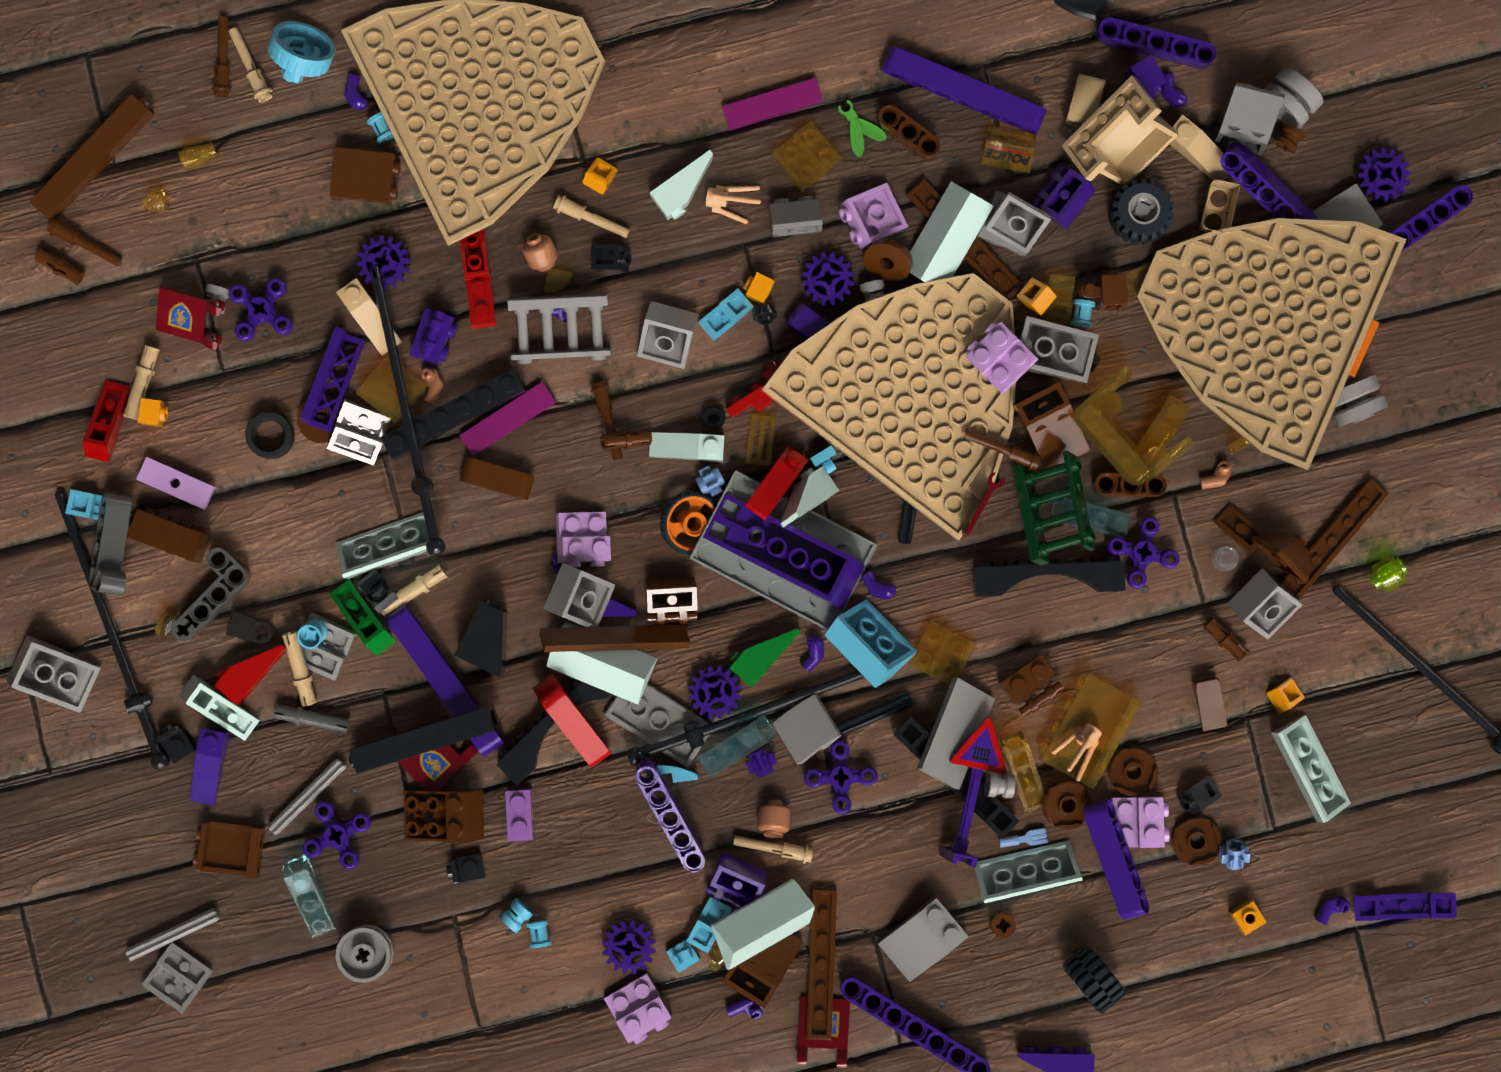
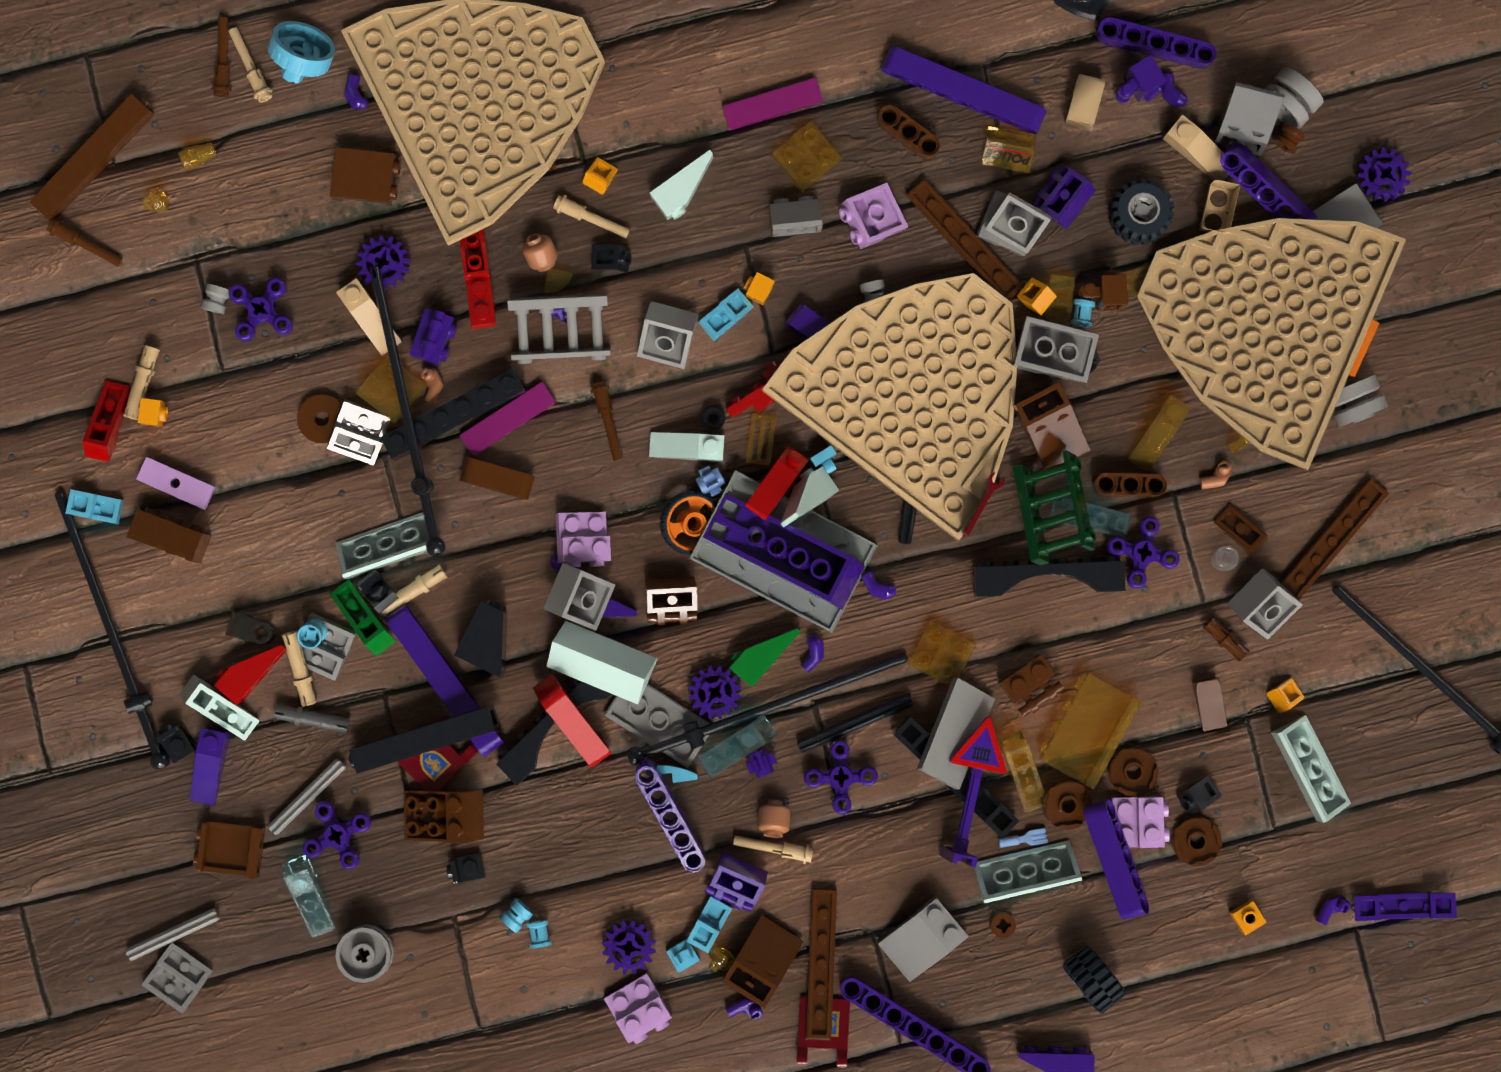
light grey slope [7,635,101,713] -> none
reddish brown pin [34,247,86,286] -> none
dark grey beam [89,493,132,595] -> none
clear yellow tile [155,612,175,638] -> none
dark red flag [156,285,226,350] -> none
dark grey beam [172,548,251,641] -> none
black tyre [245,411,295,459] -> none
dark purple fence [300,326,366,433] -> none
medium azure bush [366,112,394,144] -> none
medium lavender brick [505,789,535,841] -> none
reddish brown tile [539,625,690,652] -> none
reddish brown pin [600,429,652,450] -> none
light nougat plant [706,185,761,224] -> none
light aqua slope [711,879,815,970] -> none
black plate [752,305,777,325] -> none
light grey slope [772,694,842,764] -> none
dark purple gear [801,252,855,306] -> none
medium azure slope [825,599,918,688] -> none
bright green piece [838,100,887,157] -> none
reddish brown tile [863,238,913,283] -> none
light aqua slope [909,181,994,282] -> none
reddish brown pin [963,429,1041,471] -> none
lavender plate [965,322,1038,394] -> none
light grey wheel [985,772,1015,798] -> none
light nougat plant [1051,723,1102,781] -> none
tan windscreen [1062,75,1178,186] -> none
clear yellow windscreen [1074,366,1195,485] -> none
medium blue gear [1219,839,1251,870] -> none
reddish brown slope [1251,532,1312,584] -> none
clear neon green head [1370,556,1409,592] -> none
dark purple beam [1390,185,1473,251] -> none

